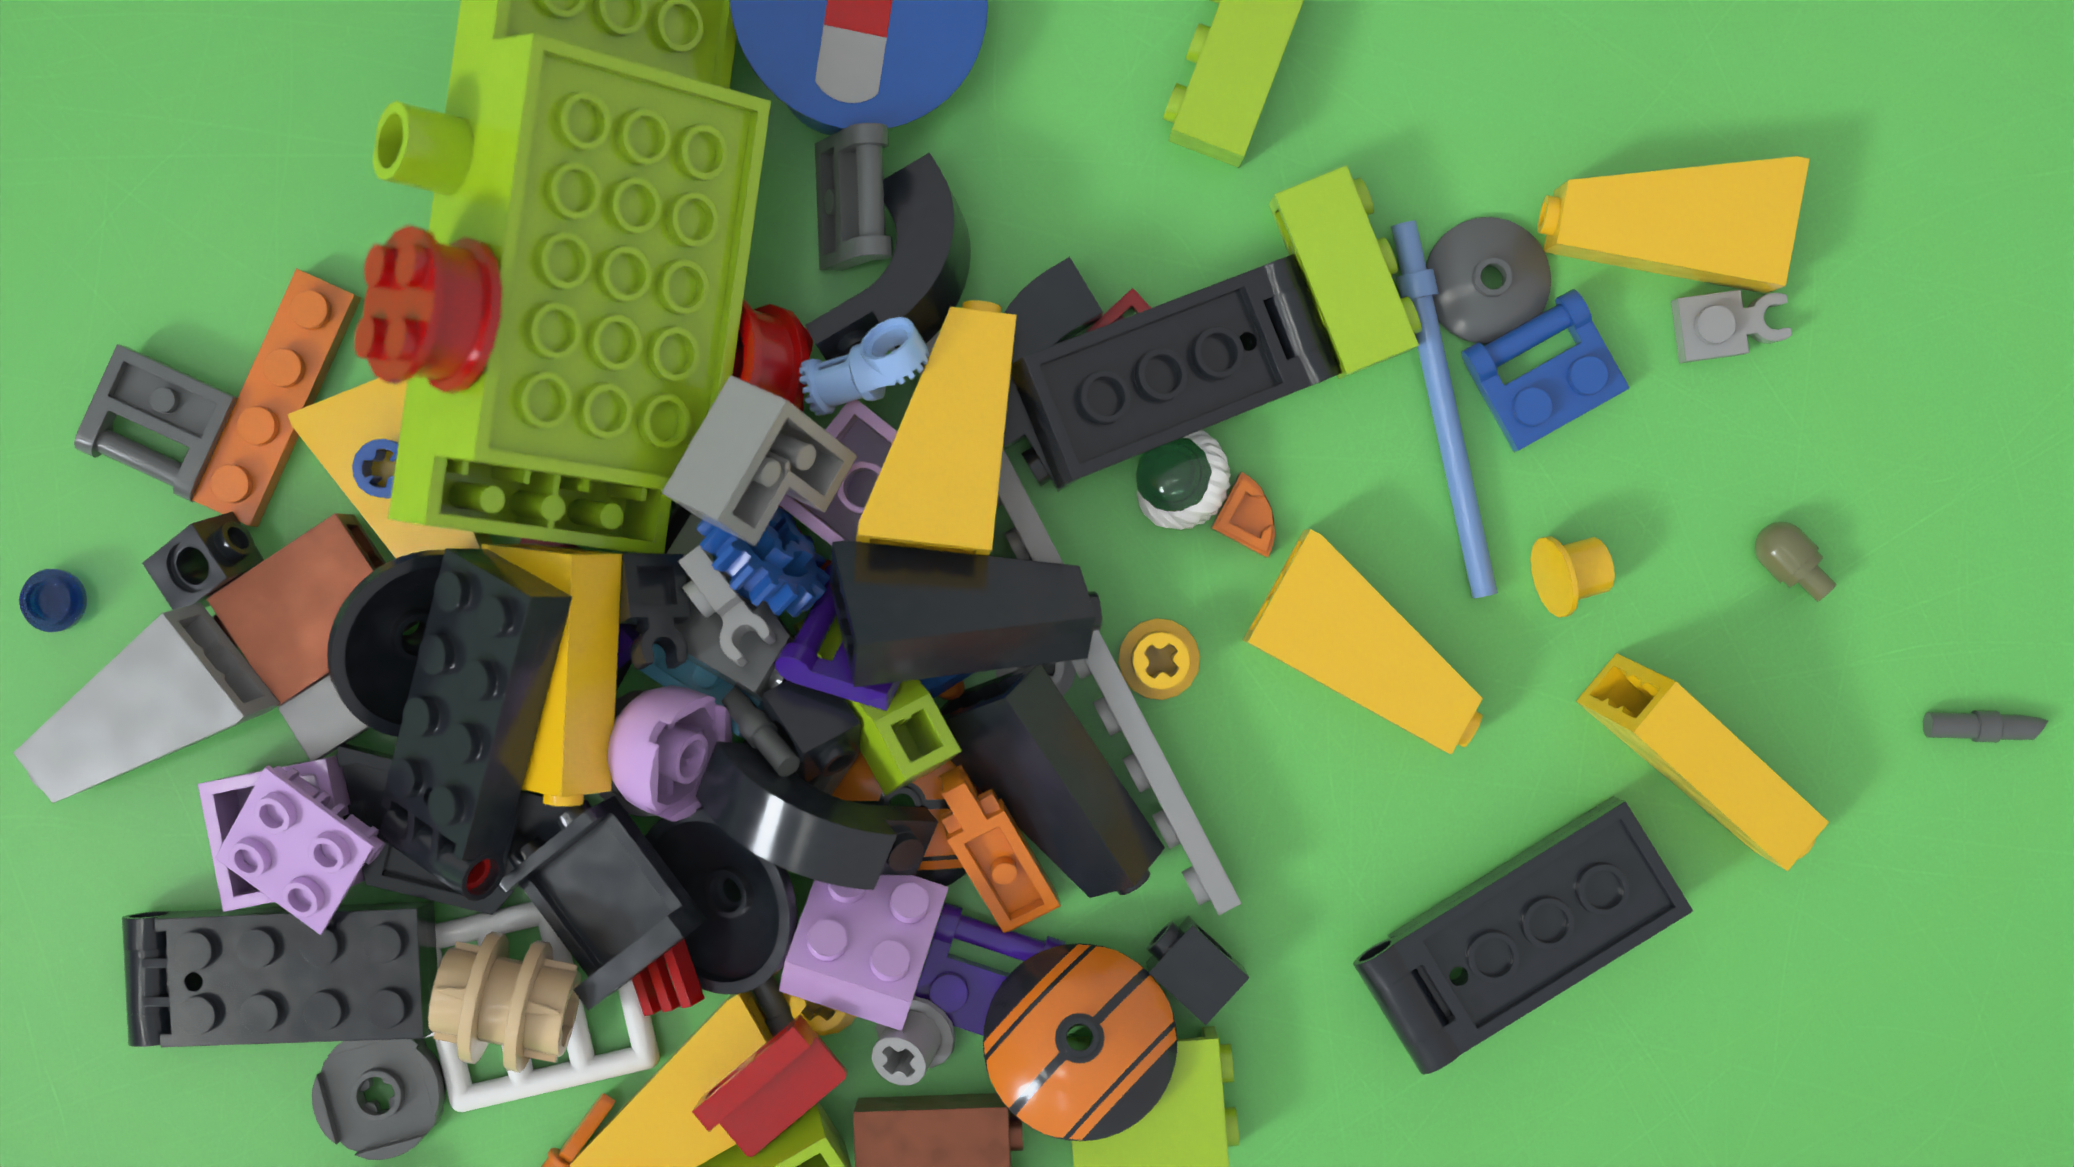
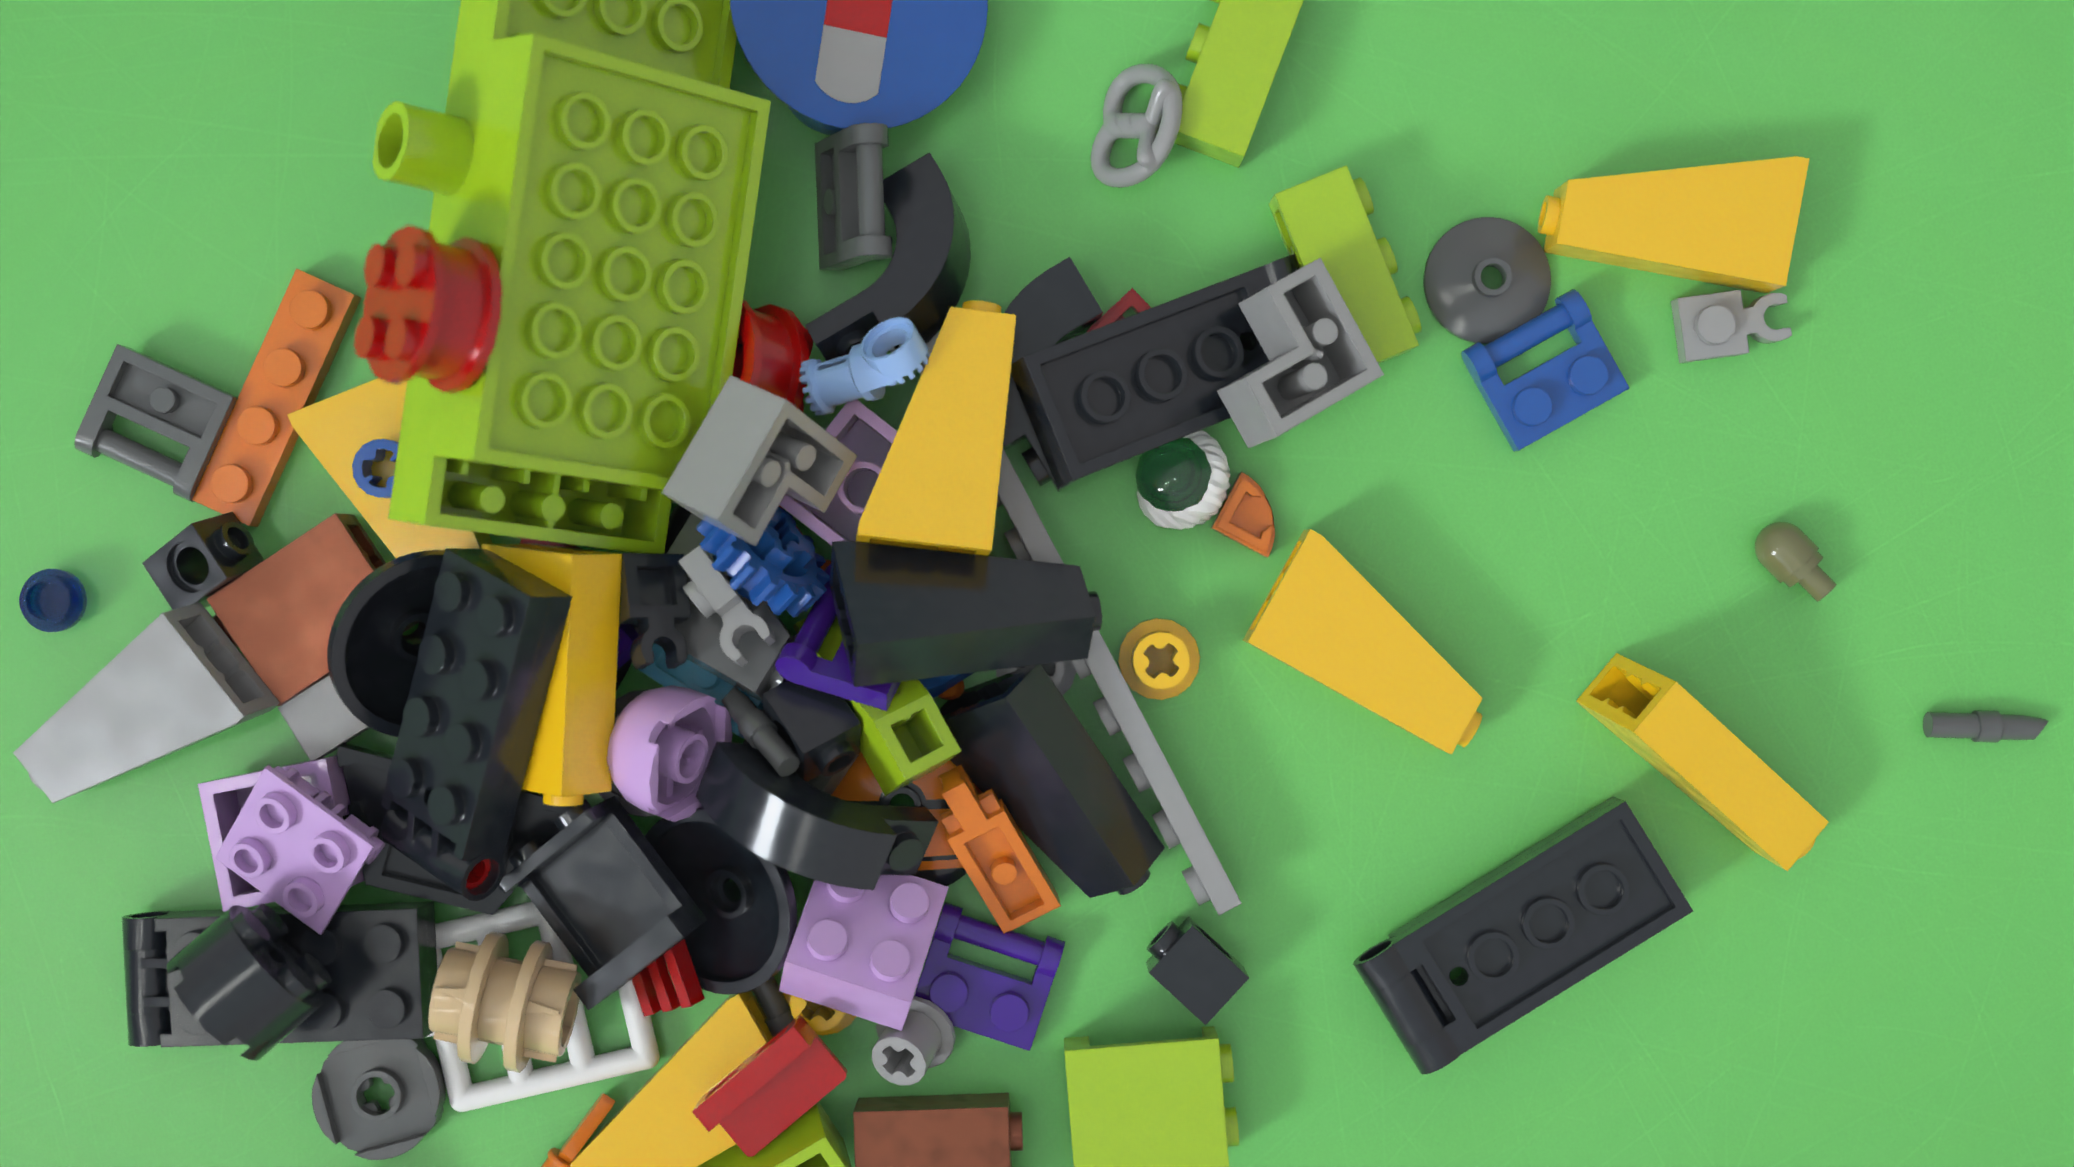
orange dish [983,943,1178,1142] -> none
medium blue bar [1391,220,1498,598] -> none
yellow piece [1530,536,1615,618] -> none
none -> black brick [167,904,332,1061]
none -> light grey piece [1091,64,1182,188]
none -> light grey brick [1217,258,1384,448]

